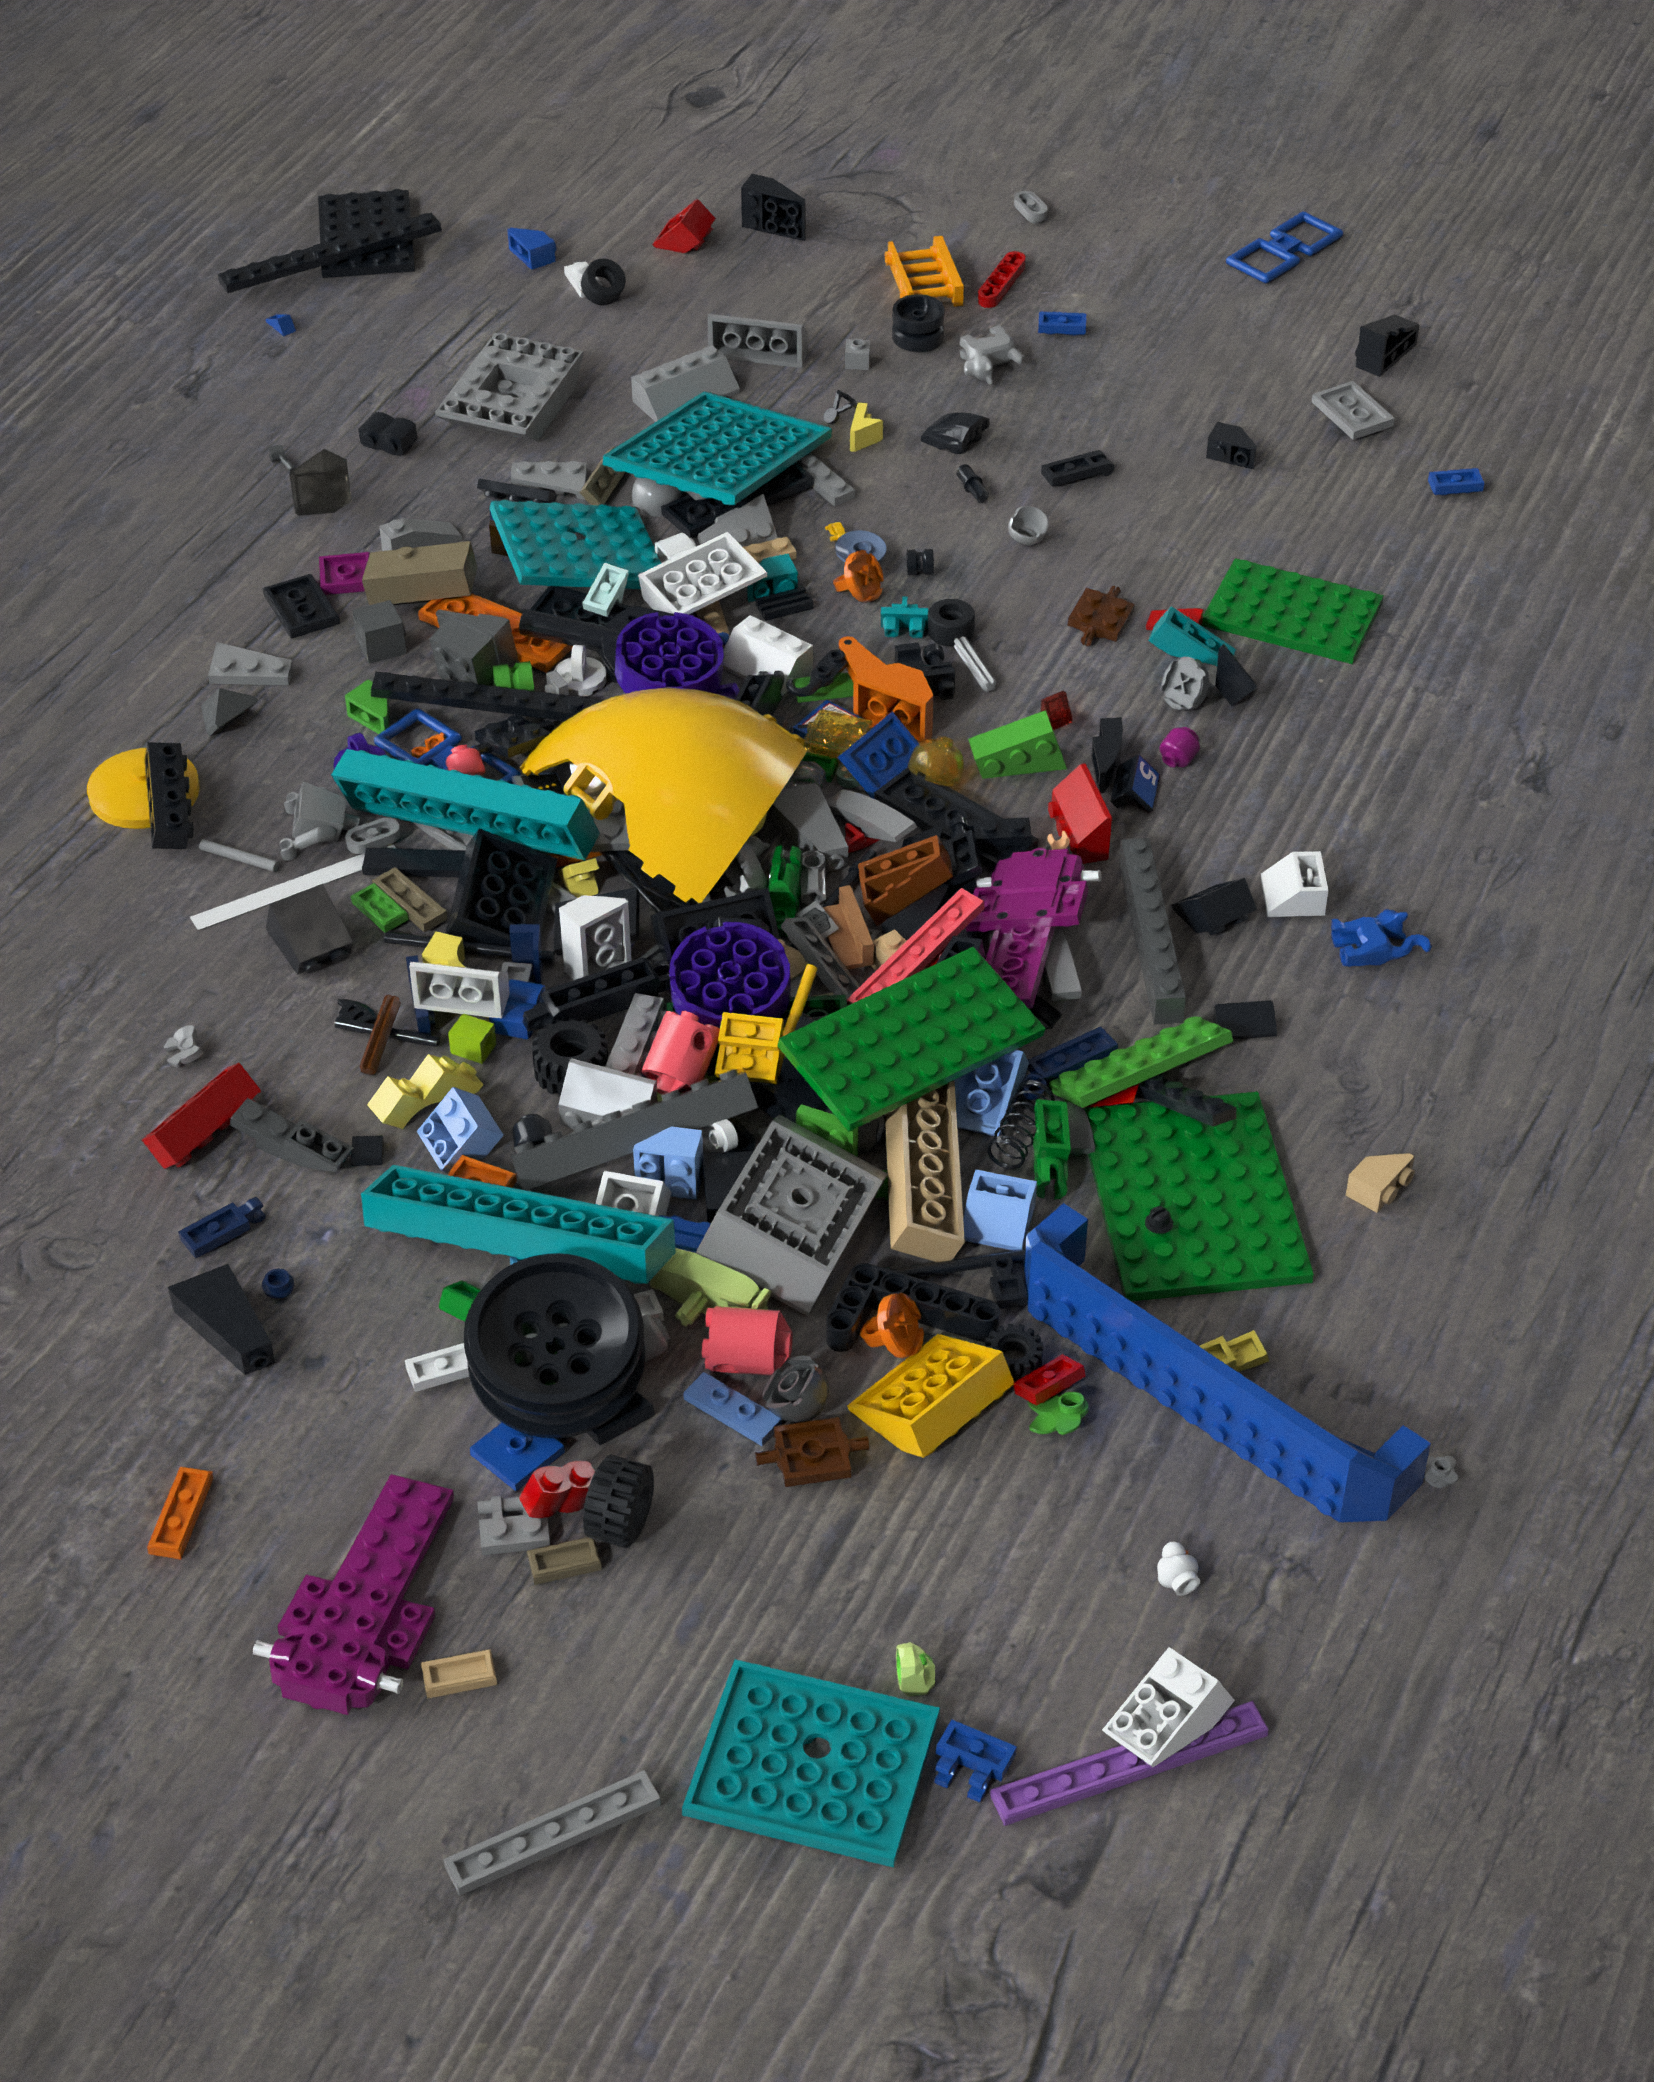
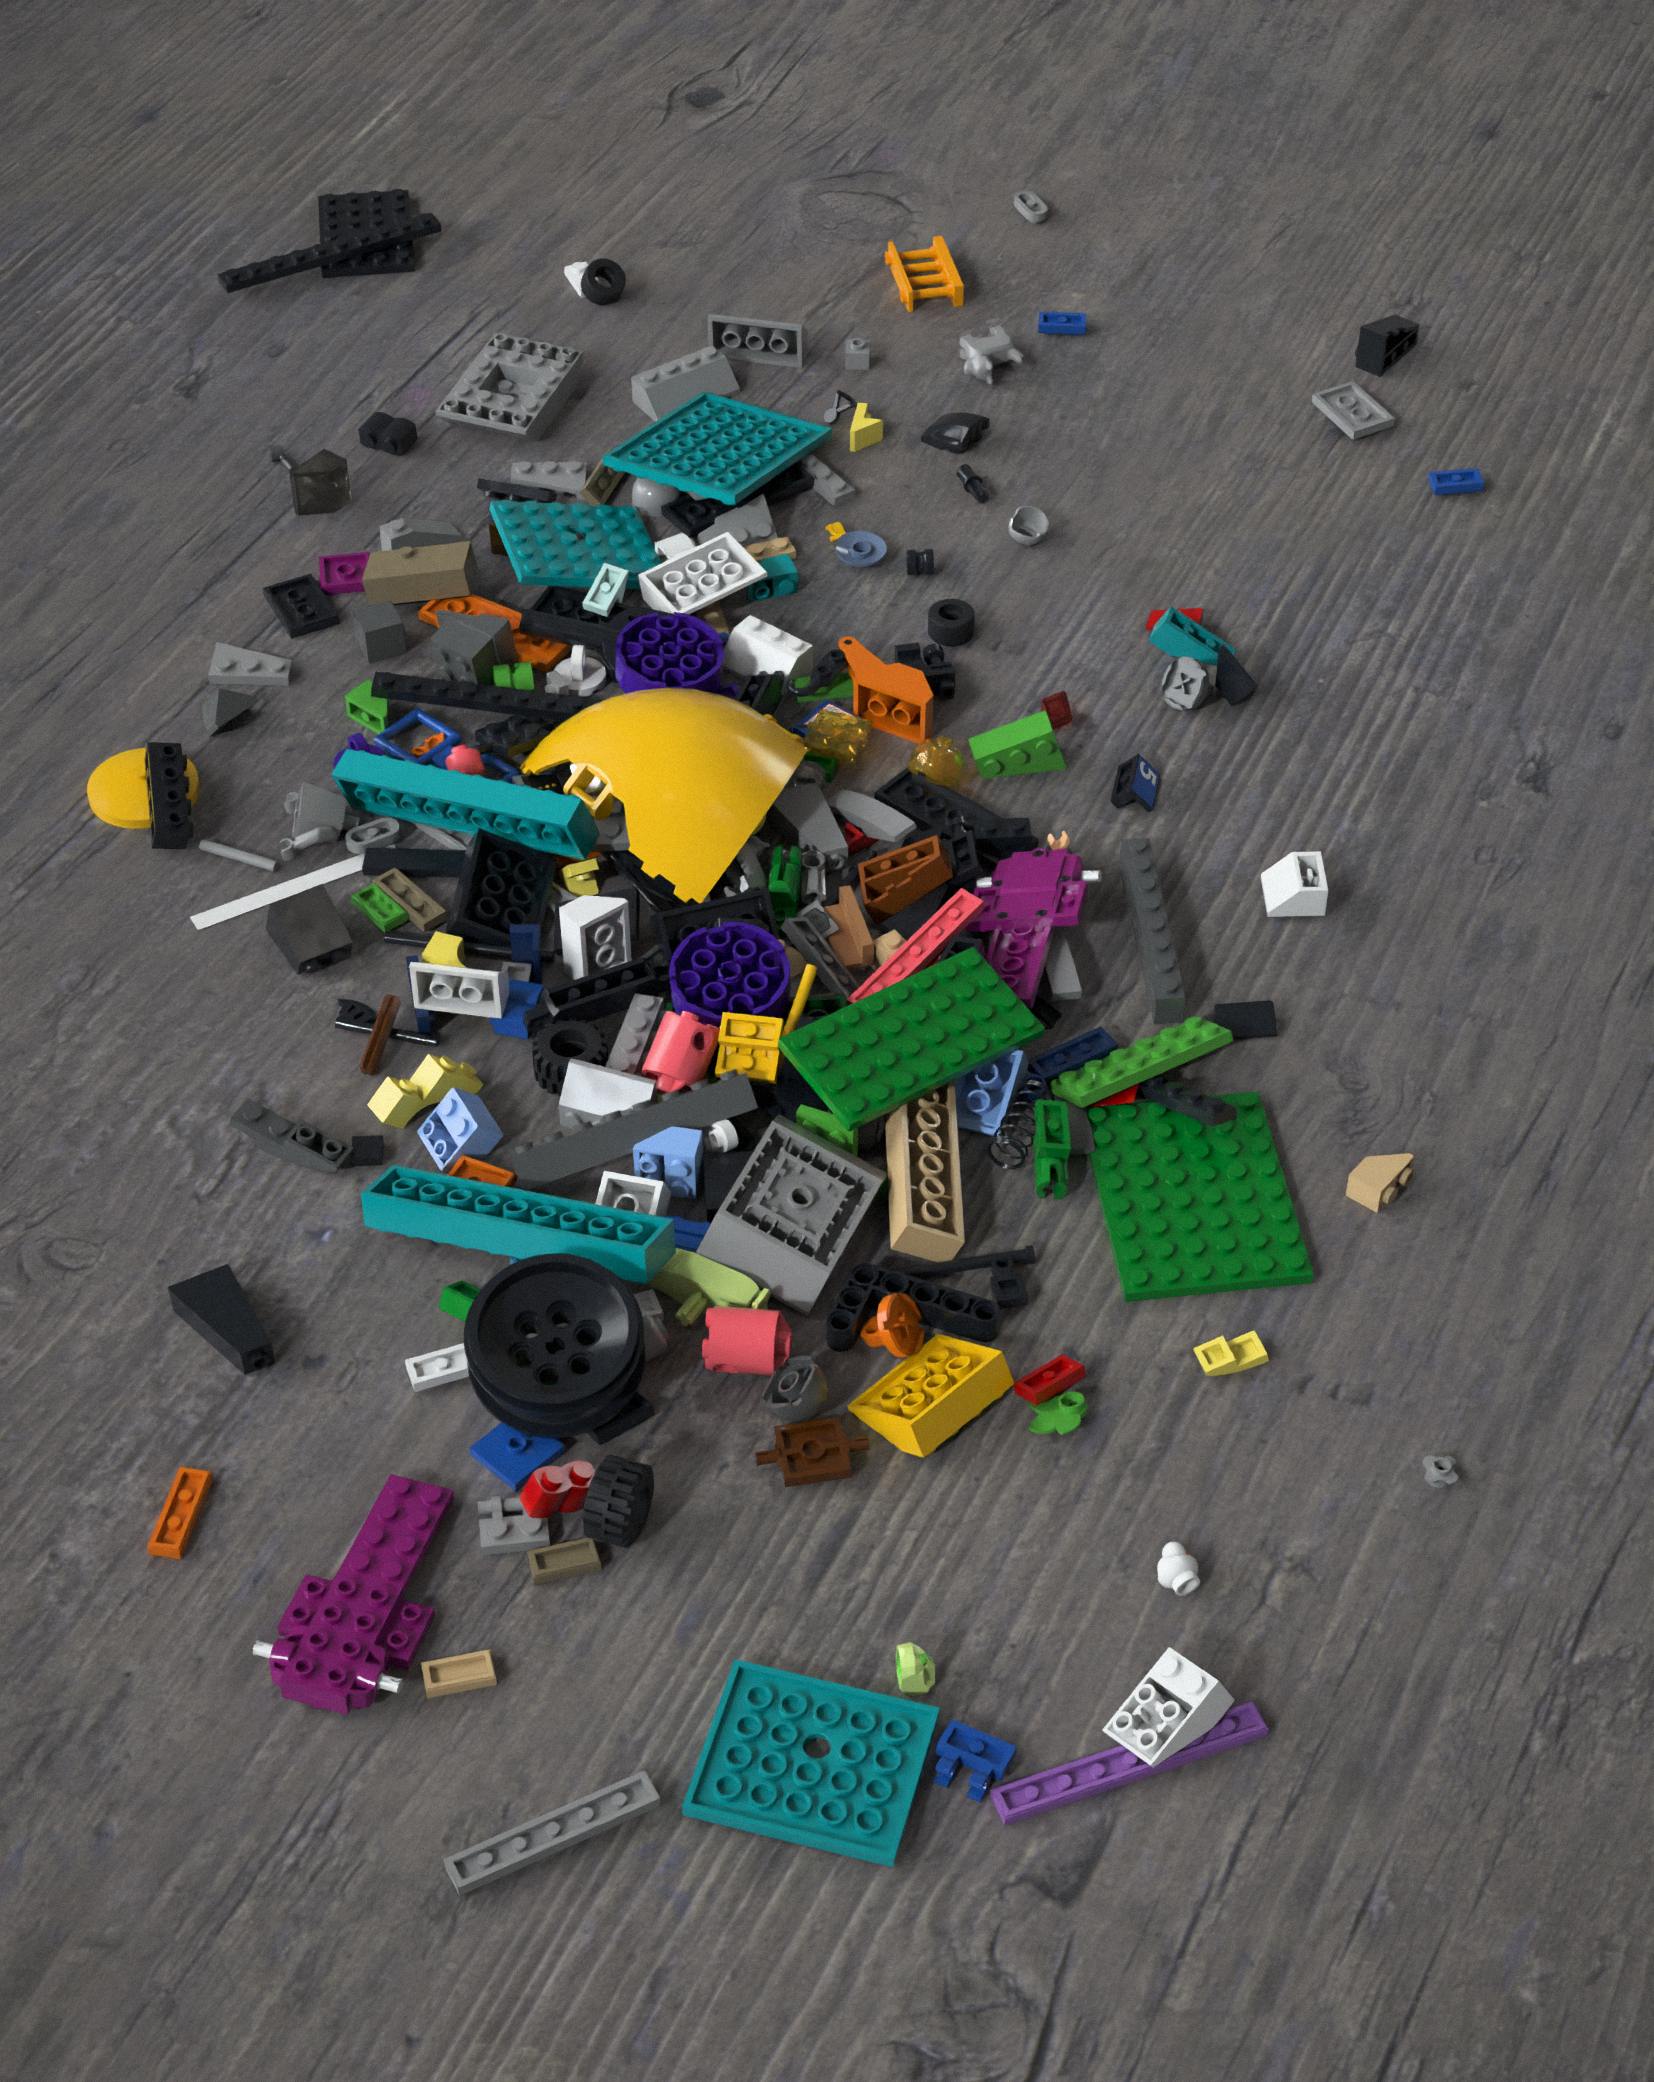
red brick [142,1062,261,1169] -> none
light grey piece [164,1025,203,1068] -> none
dark blue plate [178,1197,266,1259] -> none
dark blue plate [262,1268,295,1299] -> none
blue piece [265,314,296,336] -> none
lime panel [448,1014,496,1064] -> none
blue slope [507,228,557,270] -> none
black head [512,1114,552,1152] -> none
red slope [652,198,716,253] -> none
medium blue plate [683,1372,782,1446] -> none
black slope [741,174,806,241] -> none
black tile [755,587,813,621] -> none
orange tile [833,550,883,603] -> none
sand green tile [836,764,860,788] -> none
blue tile [838,711,927,799] -> none
teal hips [881,596,928,638] -> none
black wheel [892,294,945,352] -> none
light grey axle [954,636,997,692] -> none
light blue slope [963,1169,1037,1251] -> none
red beam [978,251,1026,308] -> none
black tyre [985,1324,1043,1386] -> none
blue arch [1024,1203,1431,1522] -> none
black plate [1041,450,1115,487] -> none
slope [1048,763,1112,864] -> none
reddish brown plate [1067,586,1135,646] -> none
black slope [1091,717,1123,794] -> none
black piece [1145,1206,1173,1234] -> none
magenta head [1159,727,1200,768] -> none
black slope [1171,878,1257,935] -> none
green plate [1202,558,1384,664] -> none
black slope [1206,422,1257,469] -> none
blue bar [1226,212,1343,283] -> none
blue animal [1331,909,1432,967] -> none

